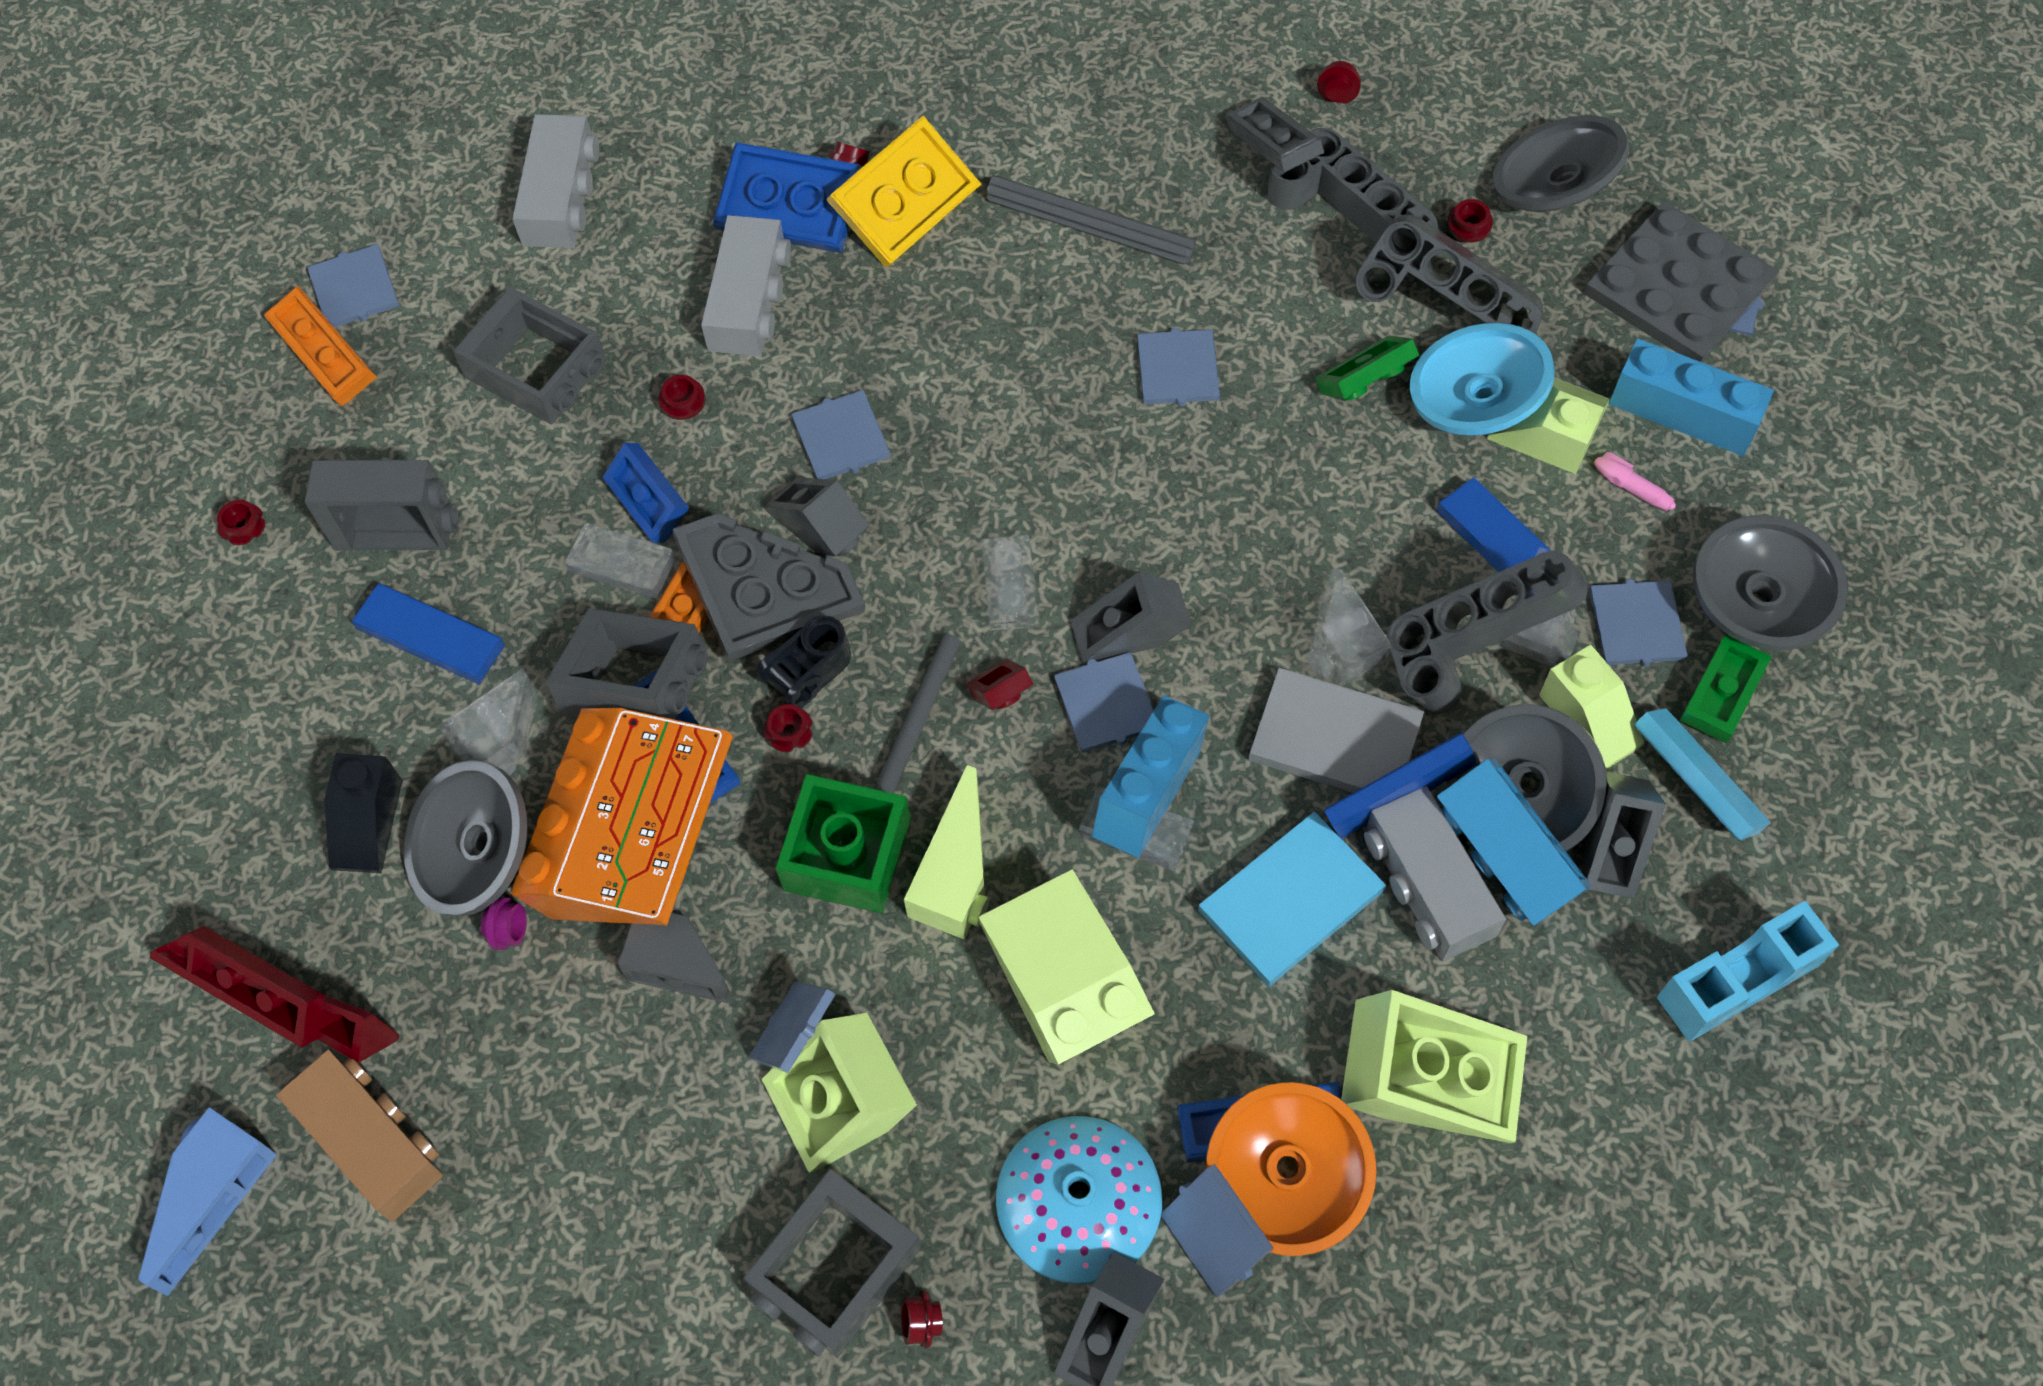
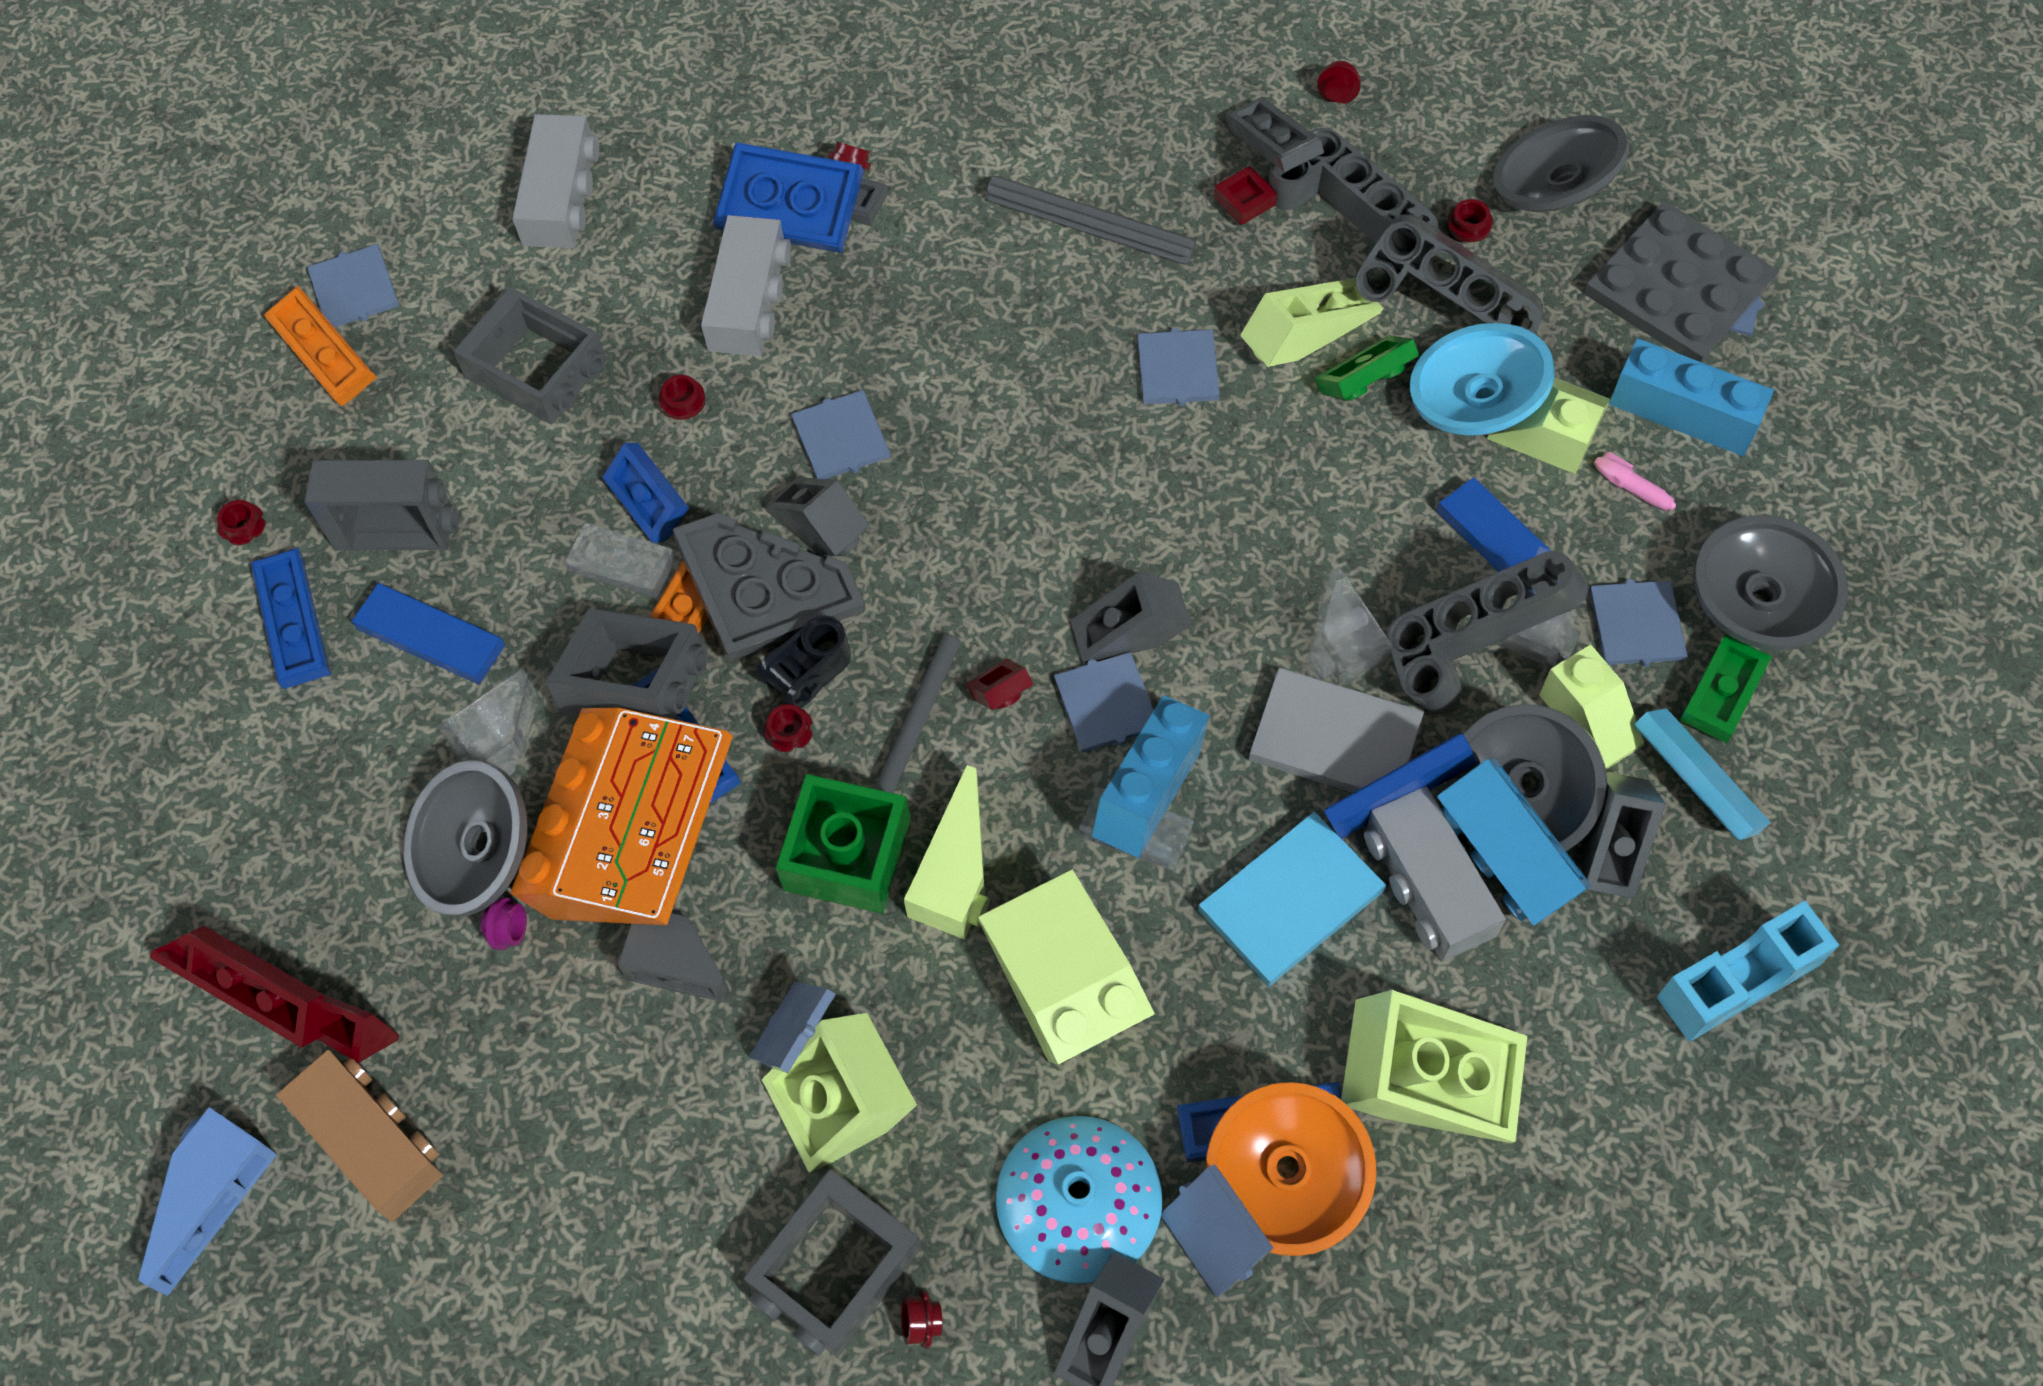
black slope [324,753,403,874] -> none
yellow tile [826,116,981,268] -> none
clear plate [981,535,1039,632] -> none
none -> blue tile [251,548,331,689]
none -> dark red plate [1214,166,1277,226]
none -> yellowish green slope [1240,278,1384,367]

